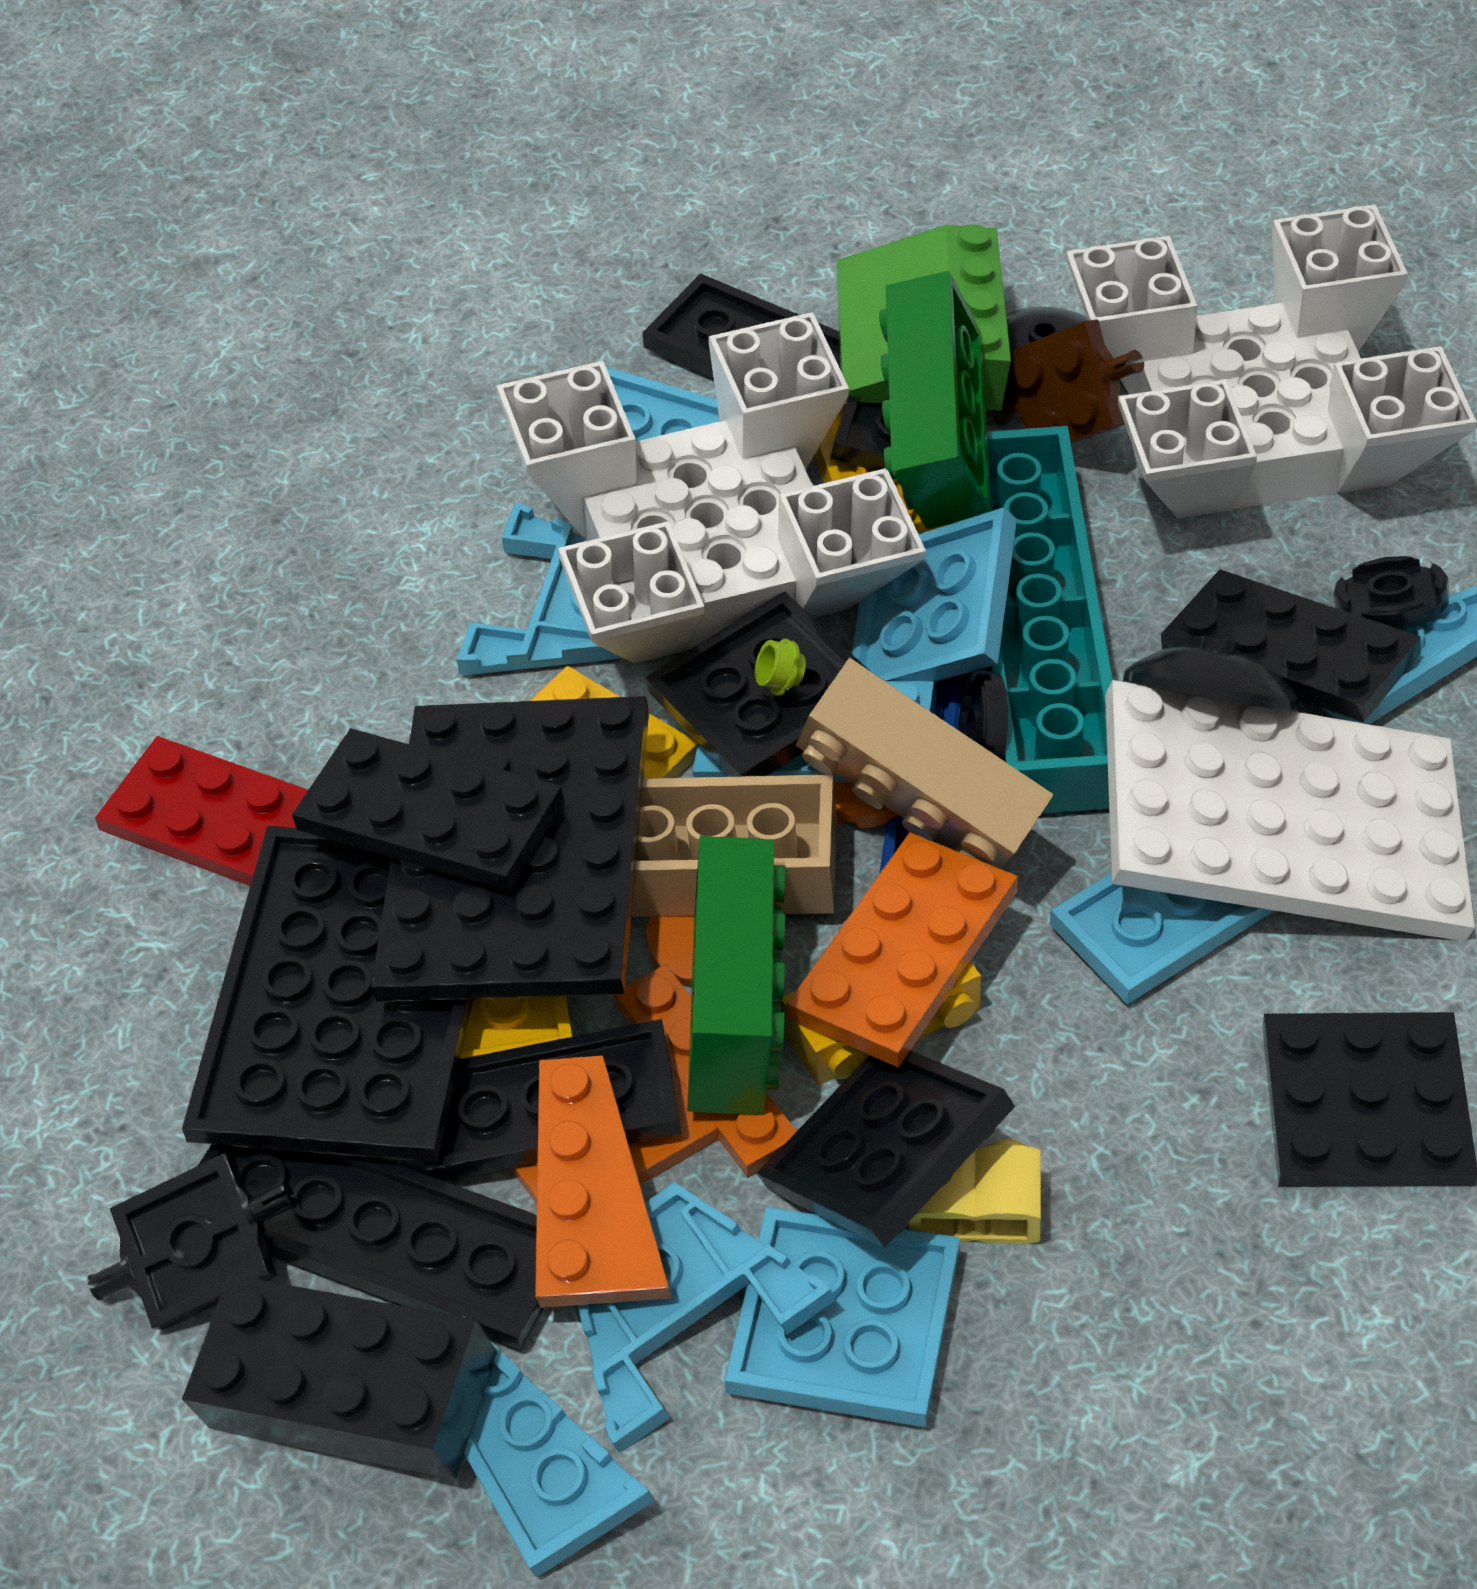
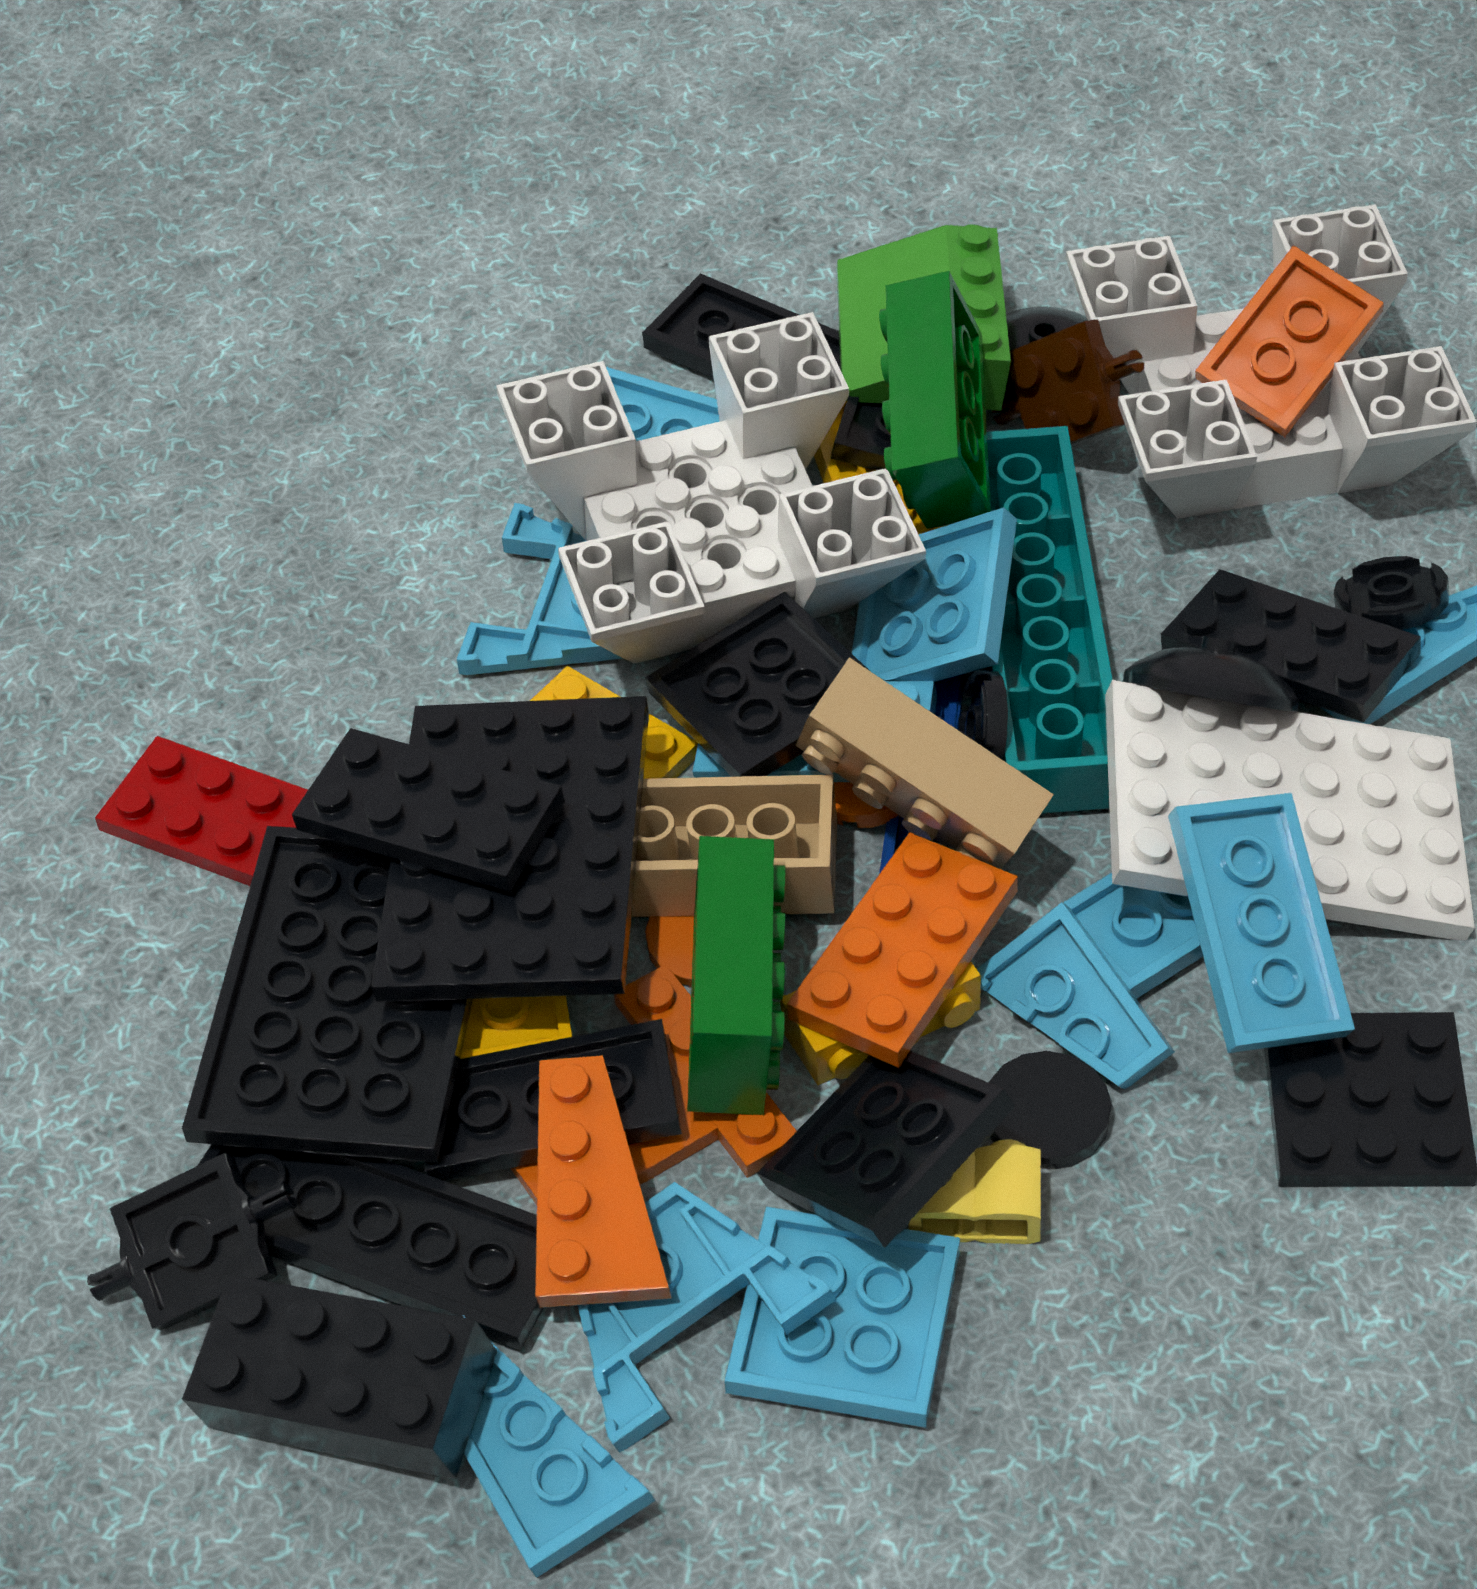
lime plate [755,639,806,696] -> none
none -> medium azure wing [977,902,1175,1089]
none -> black tile [989,1051,1112,1169]
none -> medium azure plate [1168,793,1355,1053]
none -> orange plate [1195,245,1384,437]

